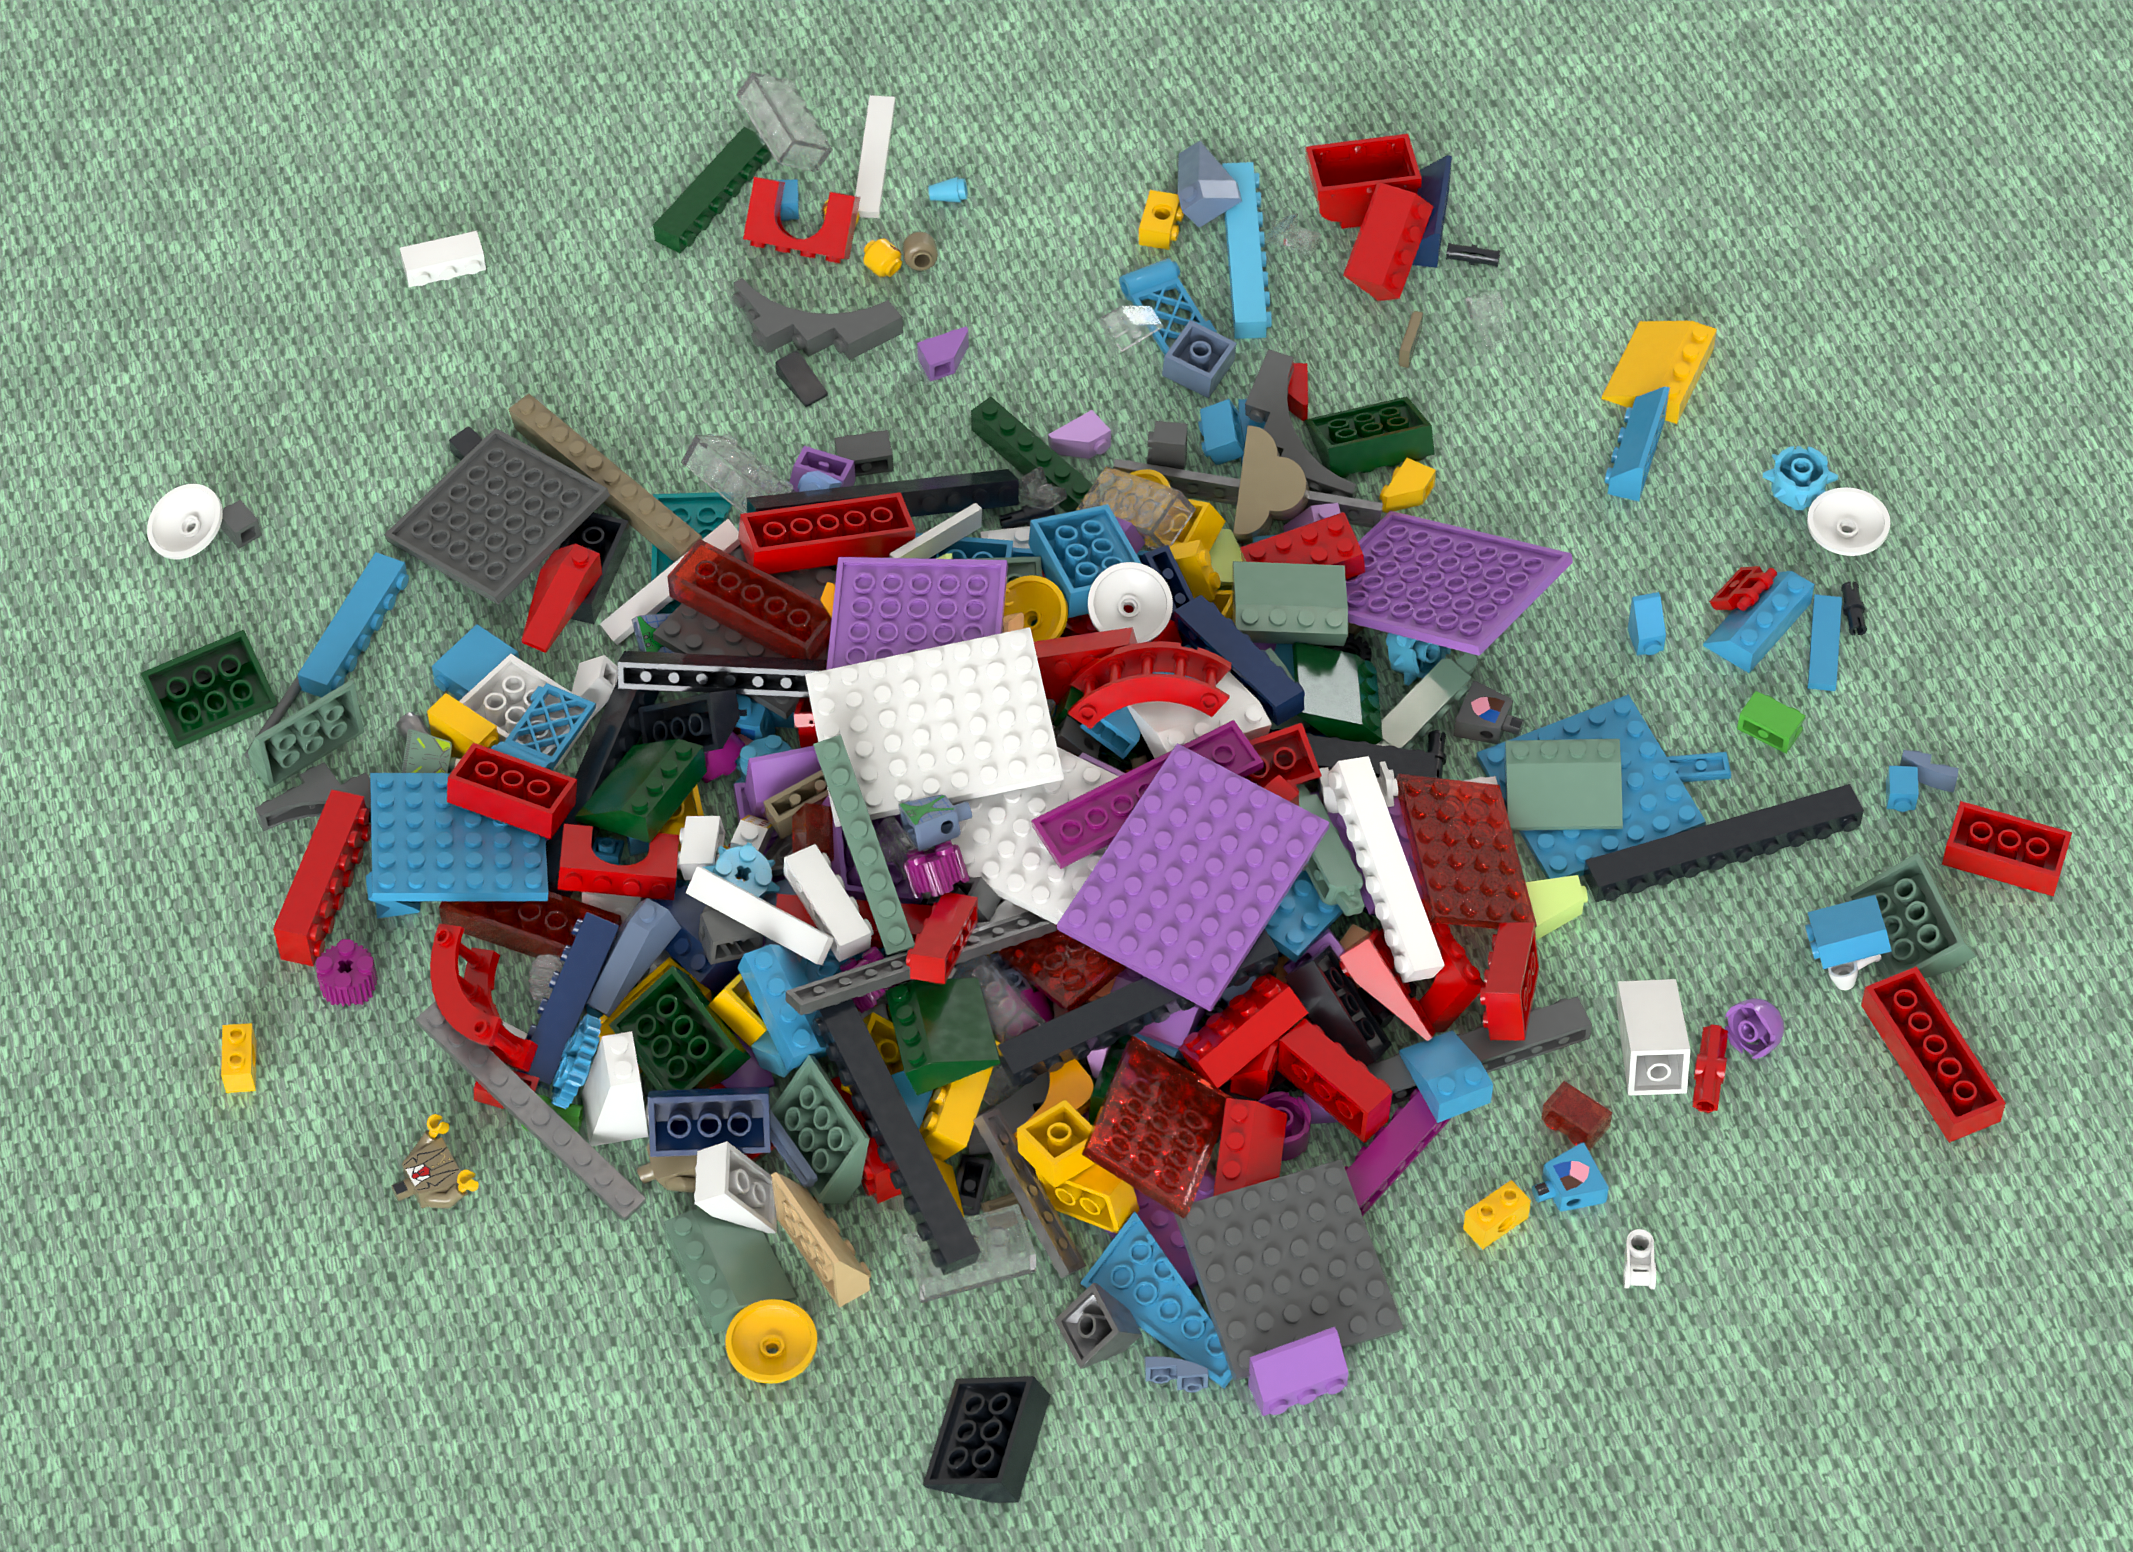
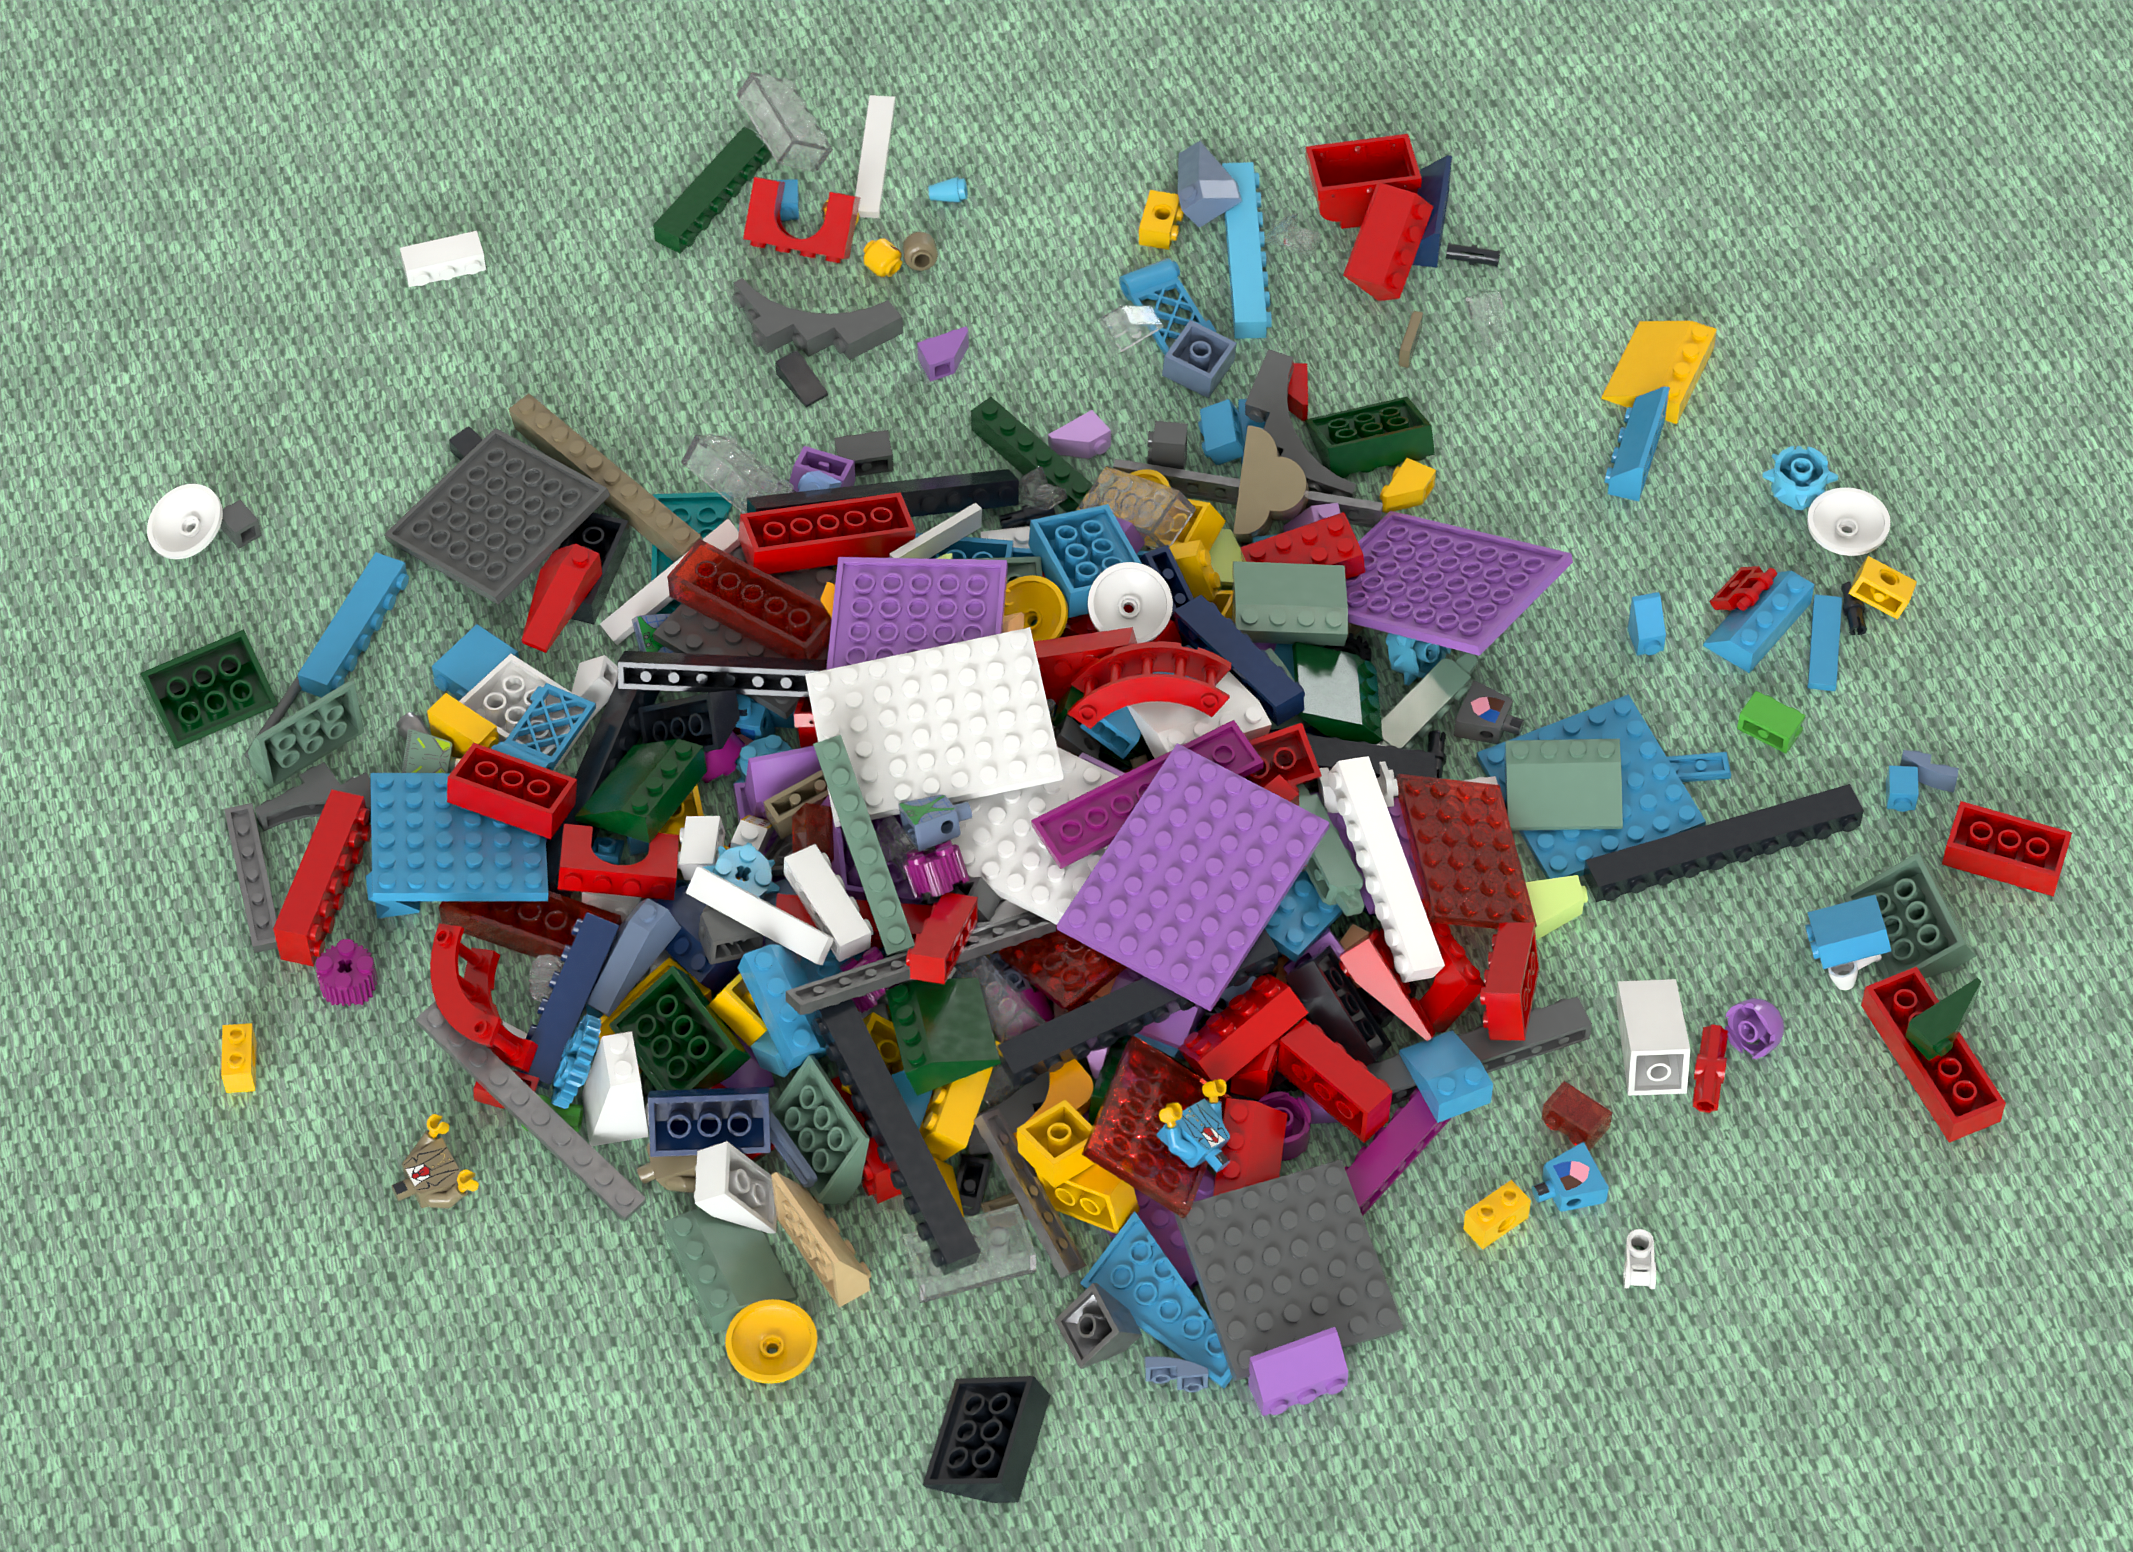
none -> flat silver plate [224,803,278,953]
none -> dark azure torso [1156,1079,1230,1172]
none -> yellow brick [1848,556,1917,619]
none -> dark green slope [1906,977,1981,1061]

